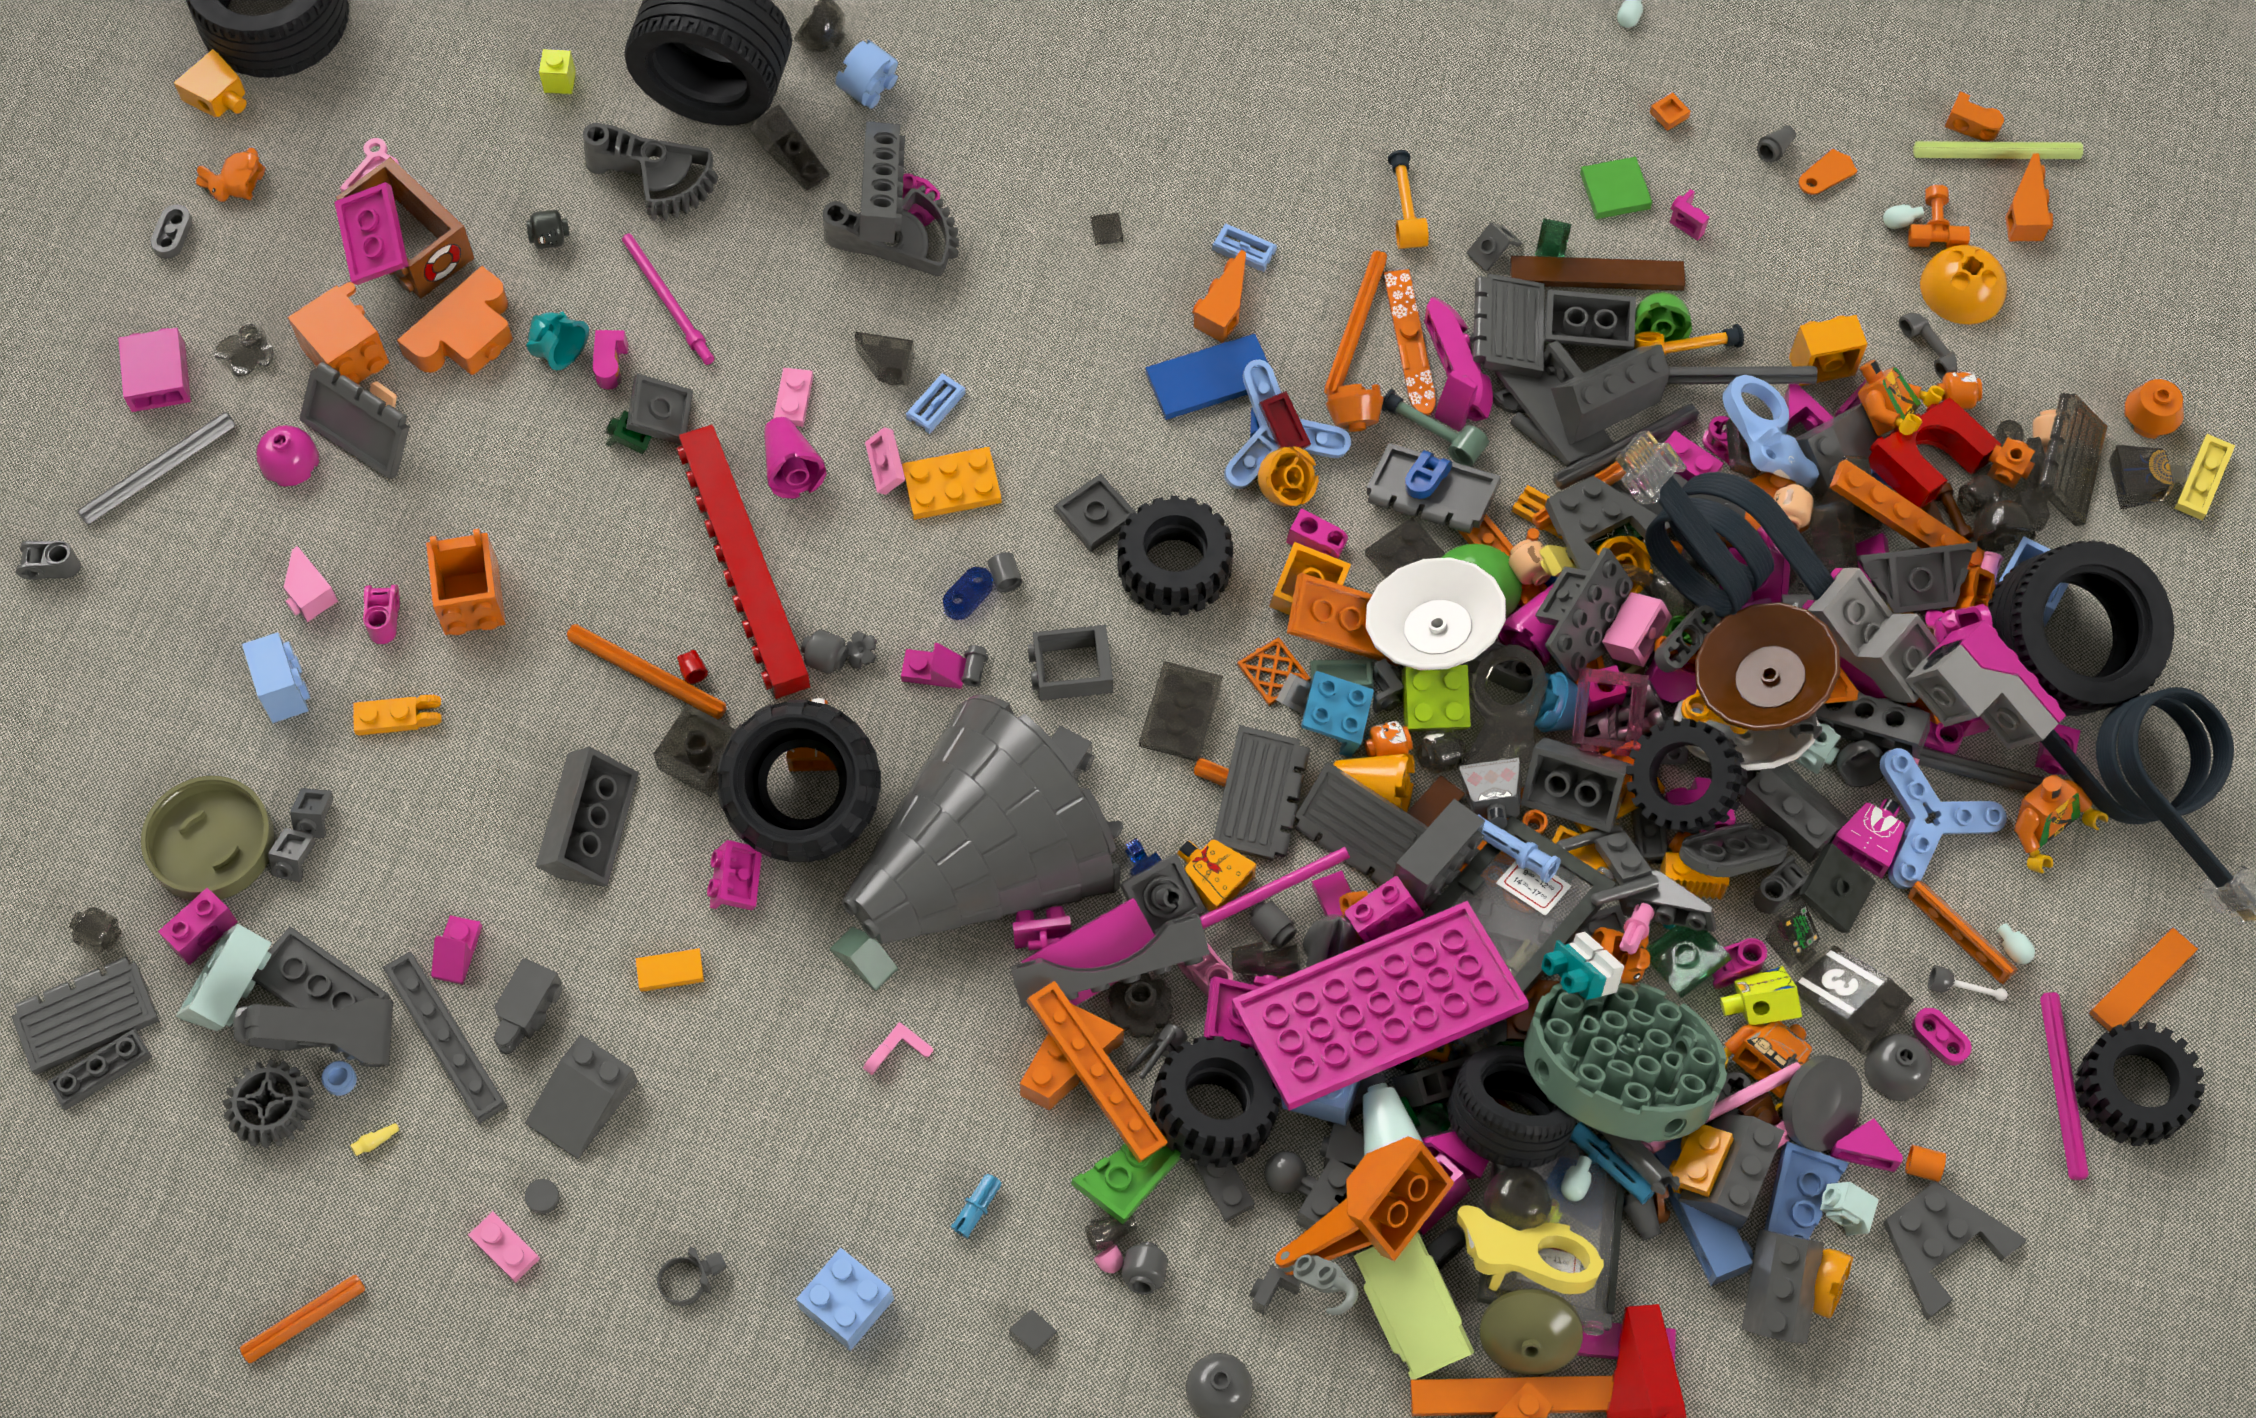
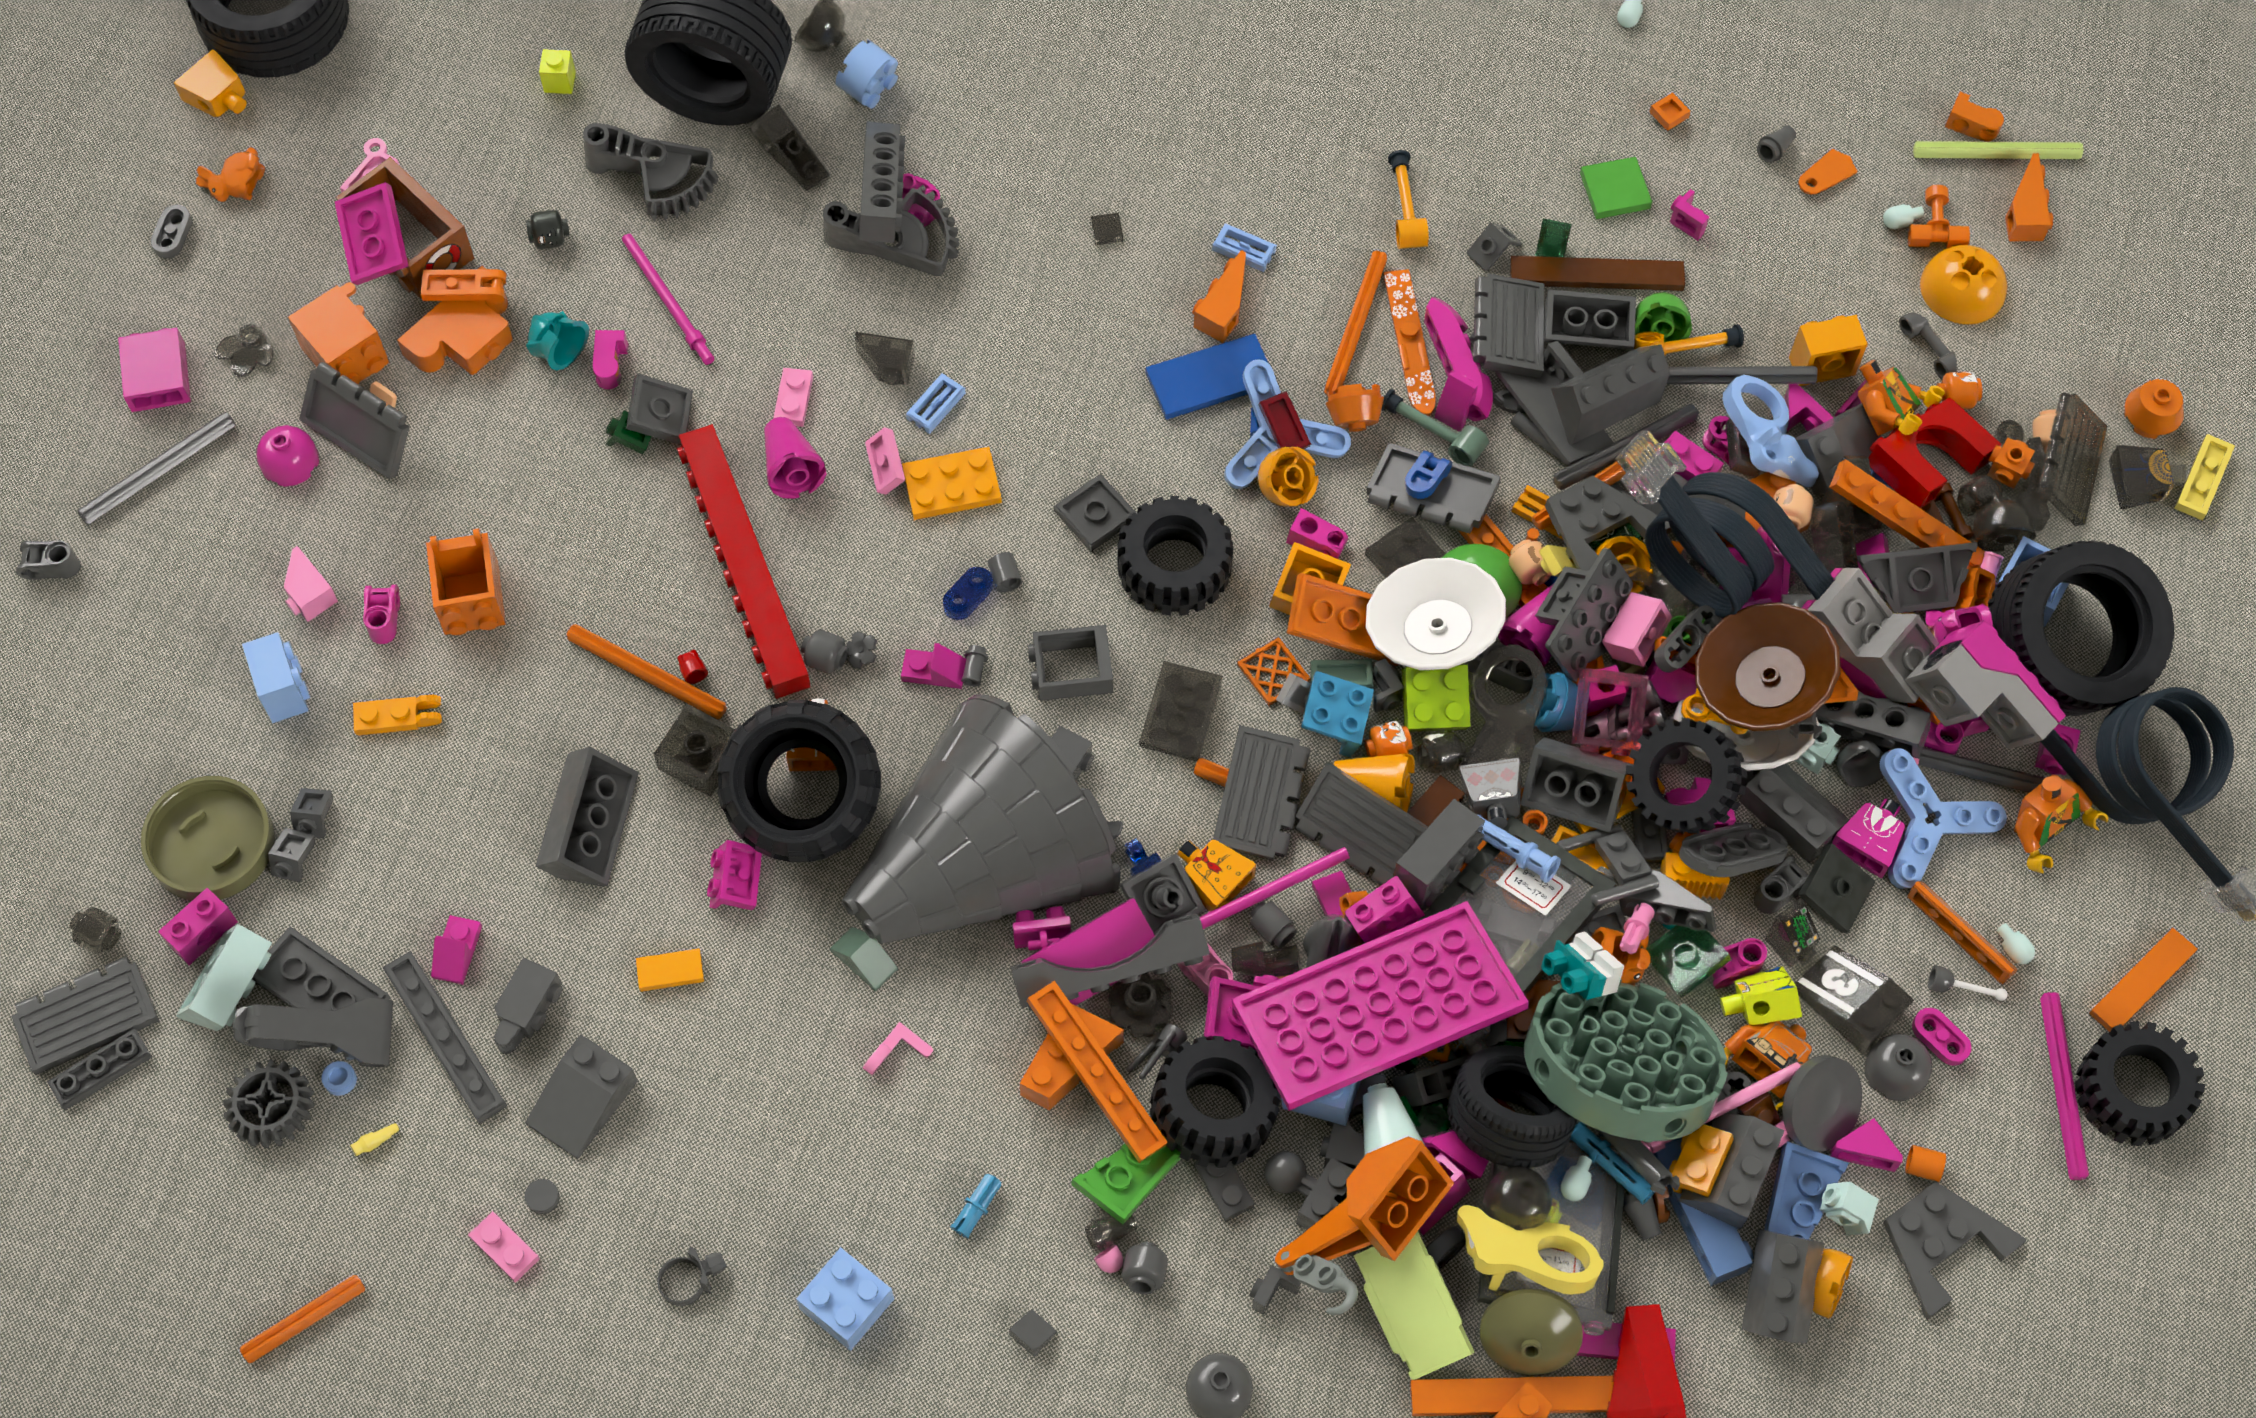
none -> orange plate [421,269,507,304]

